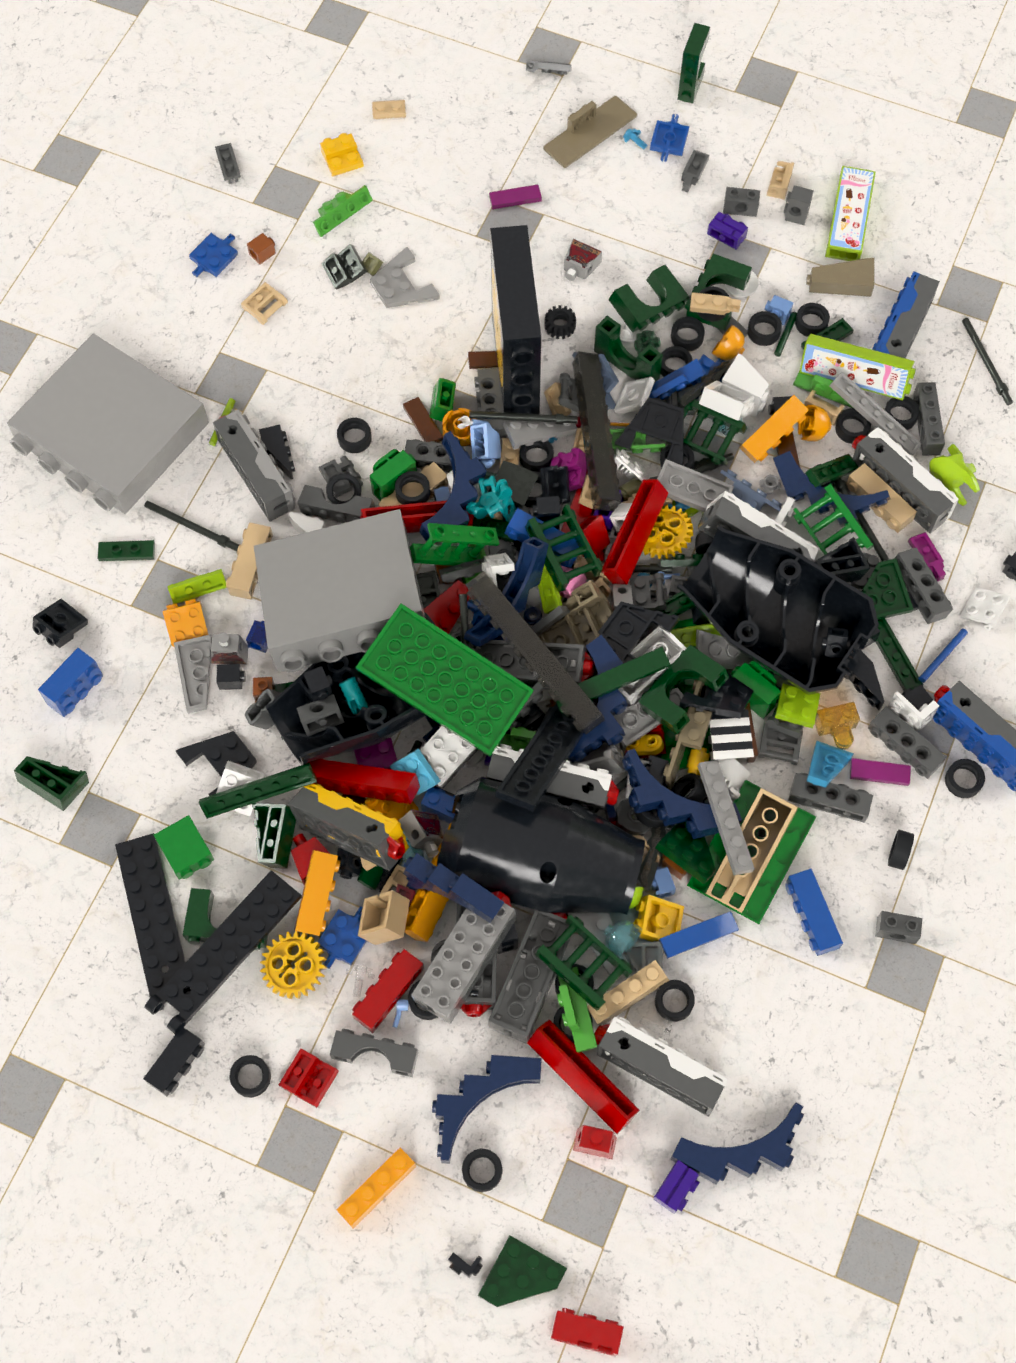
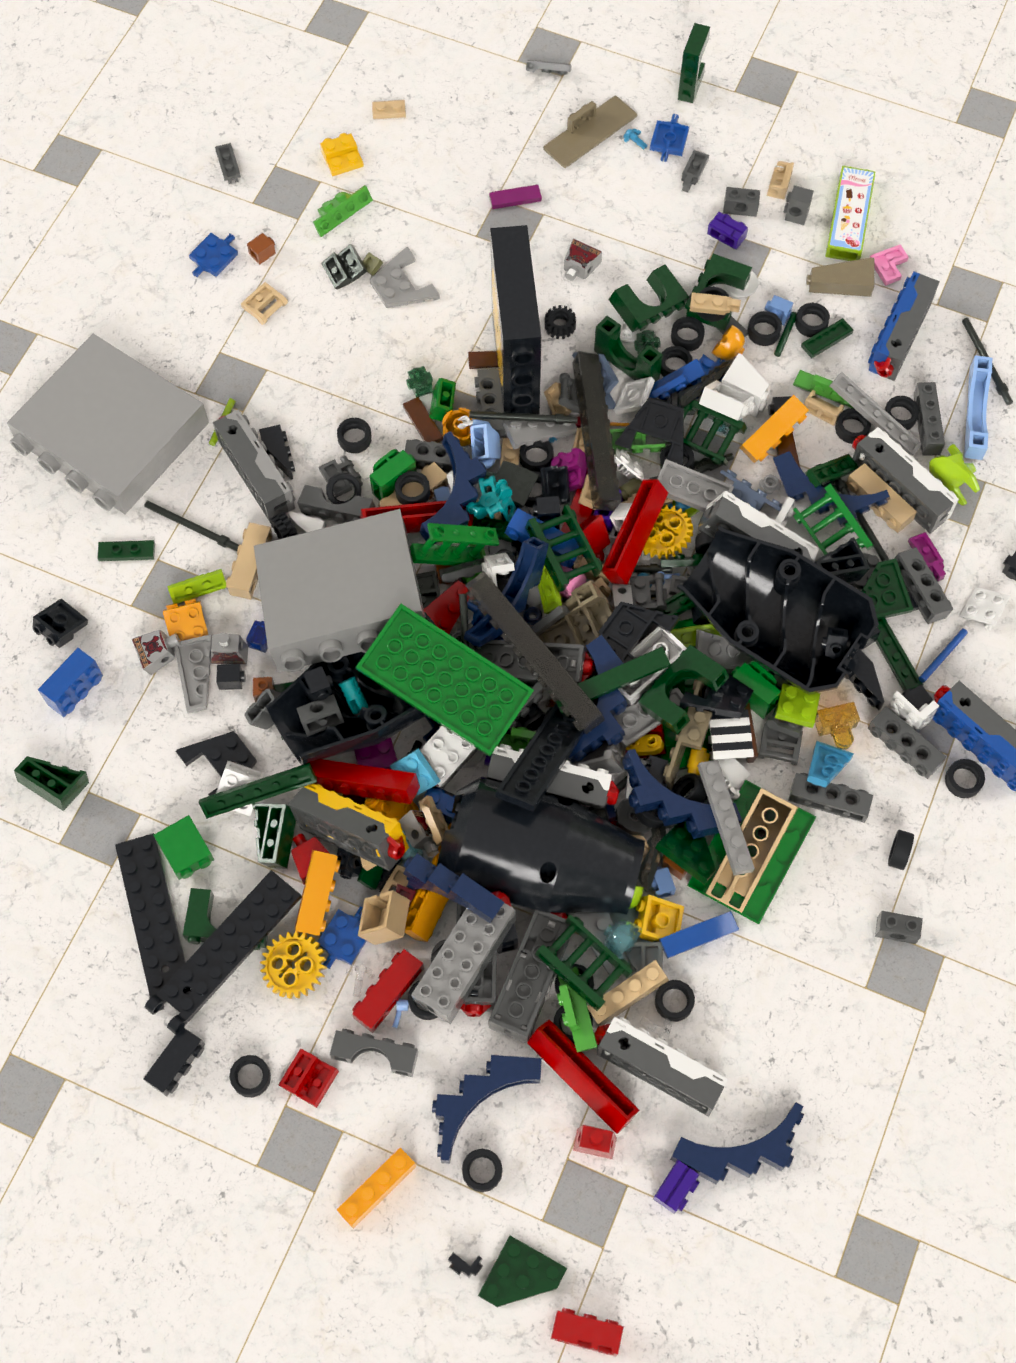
blue brick [785,869,843,956] -> none
light orange cylinder [798,405,831,441] -> none
brick [799,334,916,400] -> none
magenta tile [850,758,911,786] -> none
none -> light grey torso [132,630,181,675]
none -> black tyre [269,511,298,539]
none -> clear green brick [406,366,433,397]
none -> tan hinge [419,795,449,846]
none -> bright pink plate [870,244,909,286]
none -> light blue arch [964,355,993,460]

